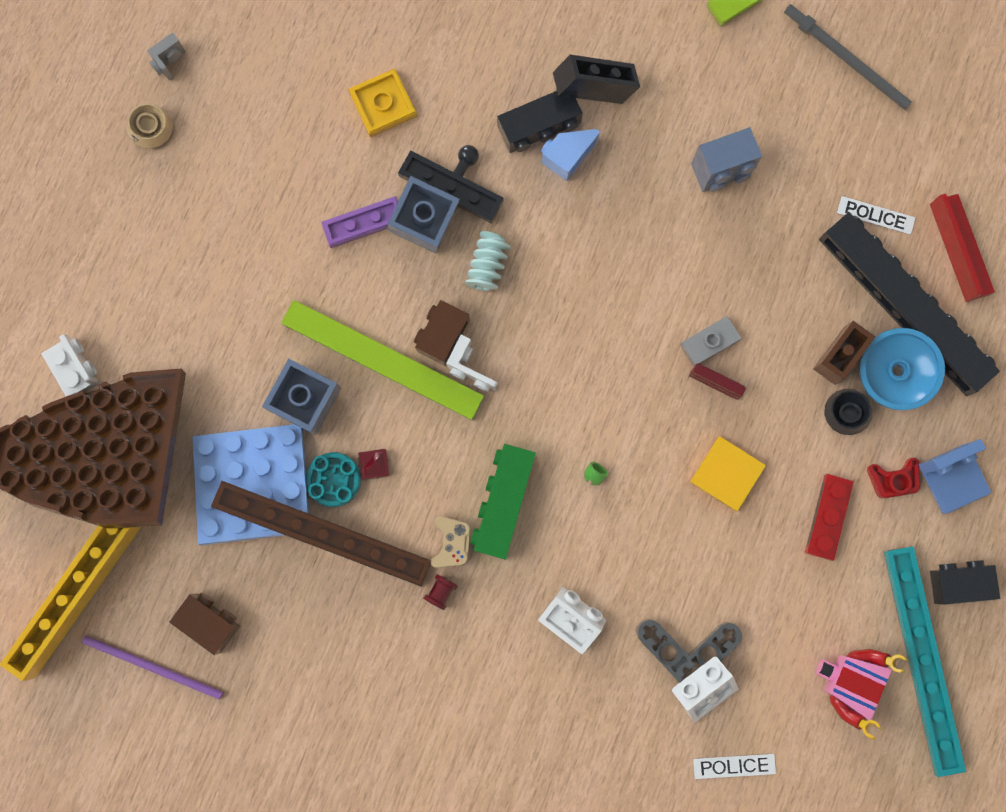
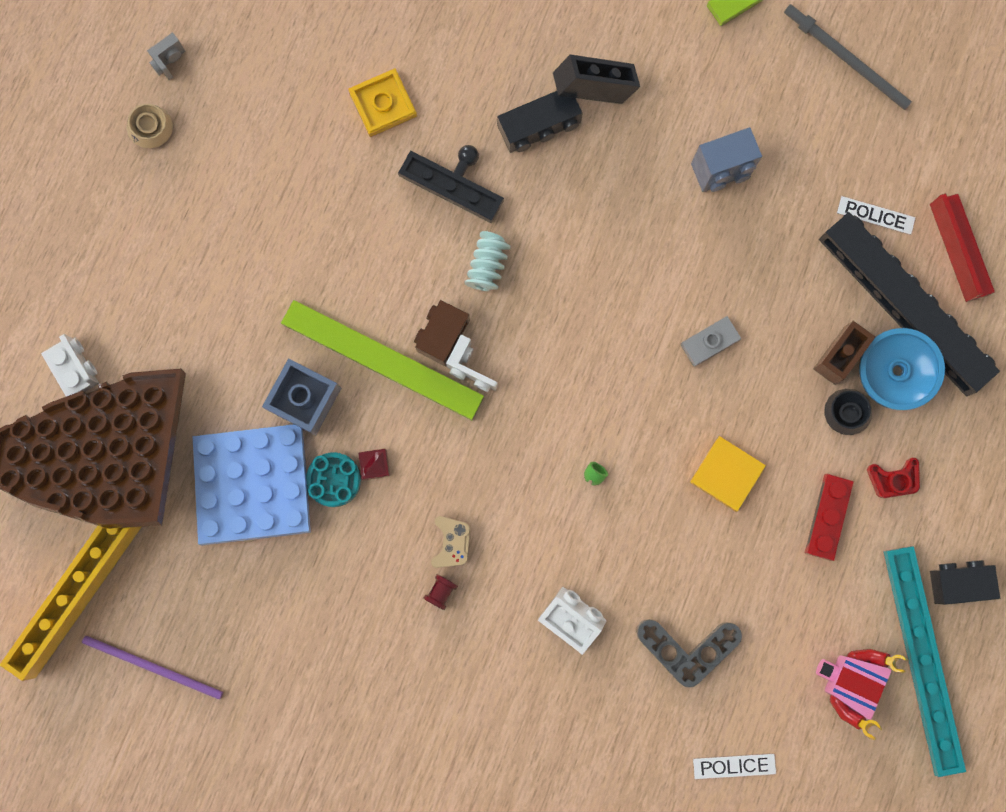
reddish brown brick [169,593,240,655] -> none
reddish brown tile [211,481,431,587] -> none
medium lavender tile [321,196,398,248] -> none
sand blue brick [388,176,460,254] -> none
green brick [470,444,536,560] -> none
light blue slope [541,129,600,181] -> none
white bracket [672,657,739,723] -> none
dark red tile [689,363,746,400] -> none
medium blue bracket [918,439,991,514] -> none

